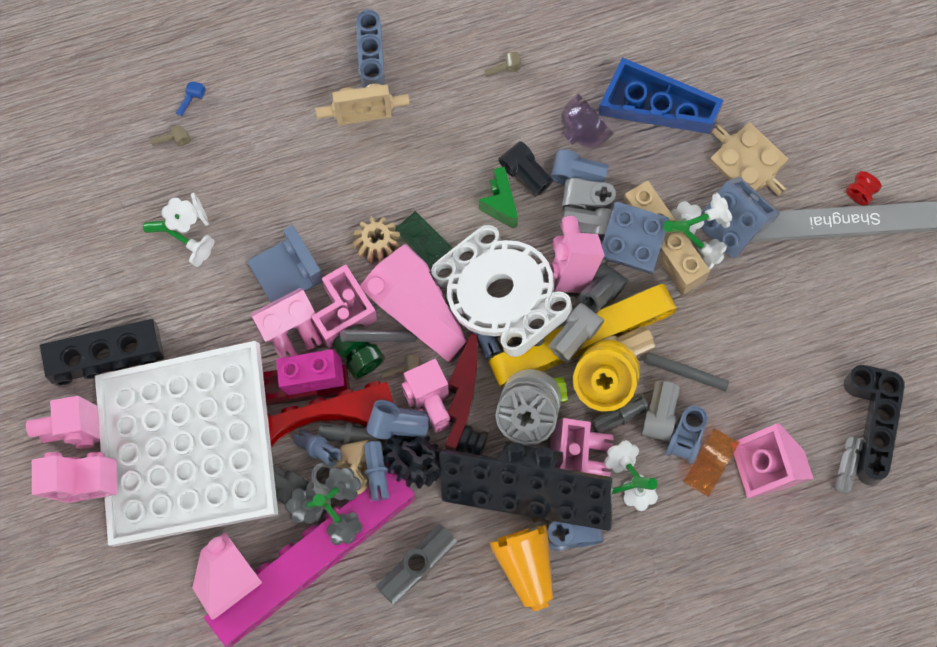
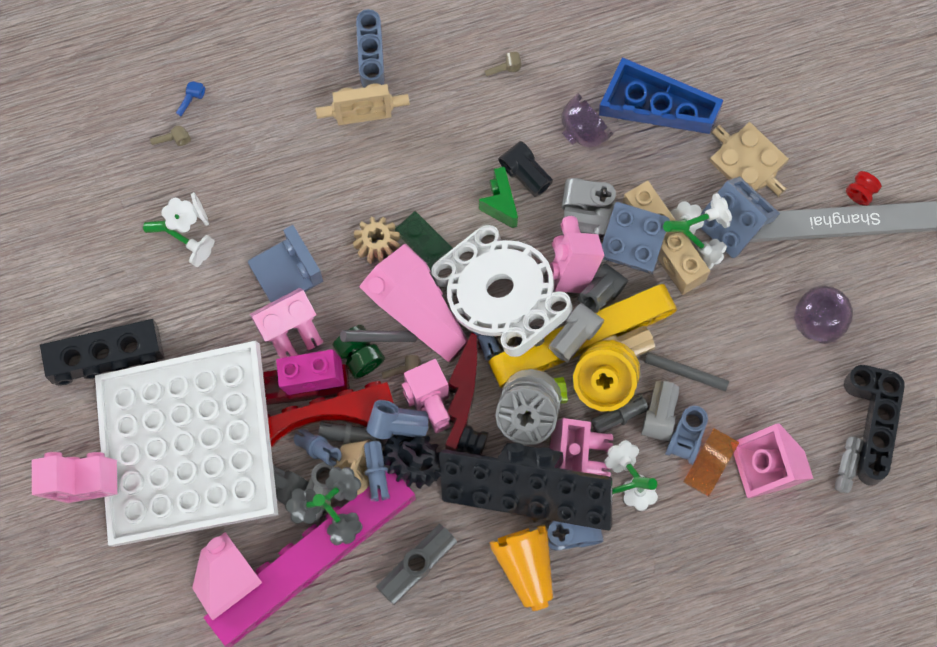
bright pink brick [26,396,100,449] -> none
bright pink brick [311,264,377,349] -> none
sand blue piece [550,149,609,185] -> none
none -> clear purple cylinder [794,285,853,344]

